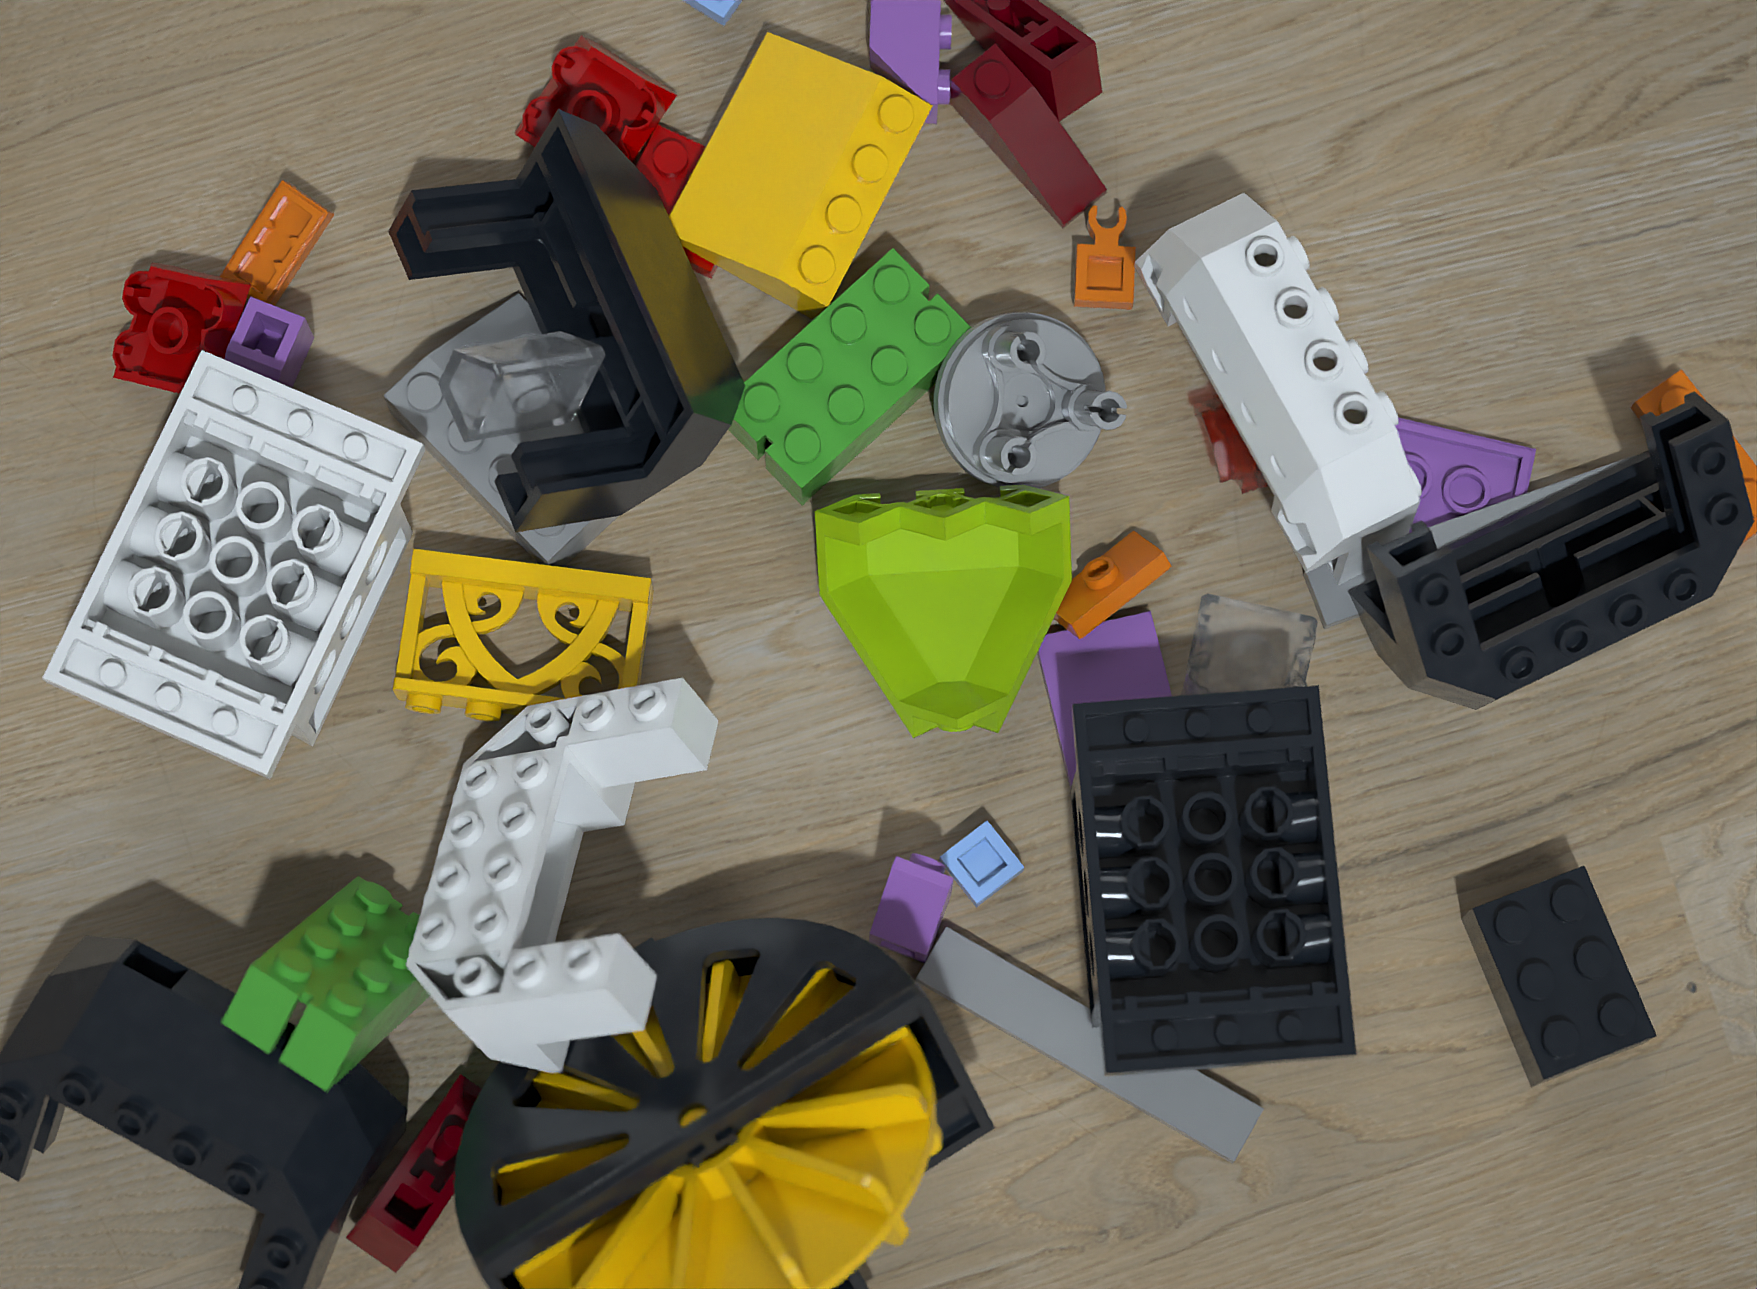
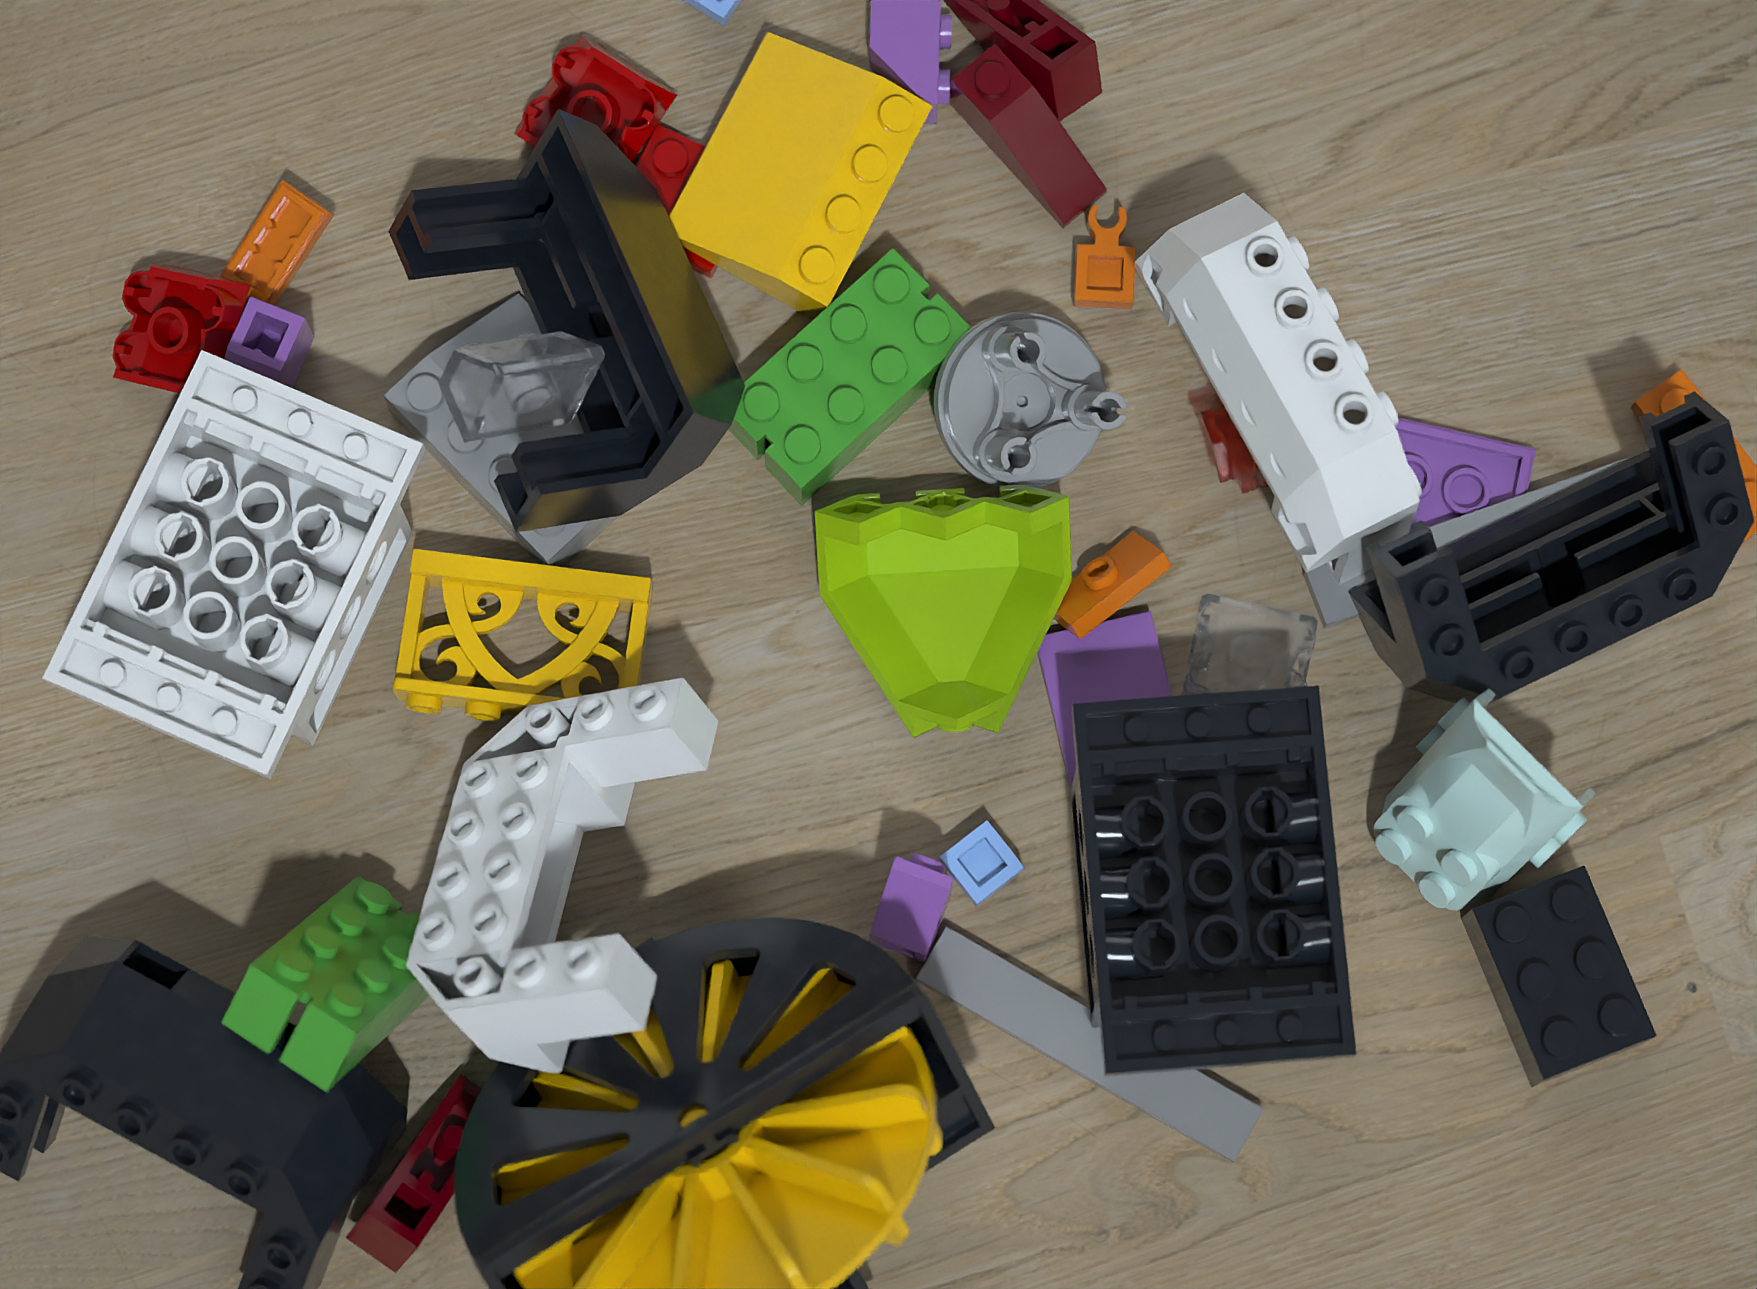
none -> light aqua slope [1373,688,1596,911]

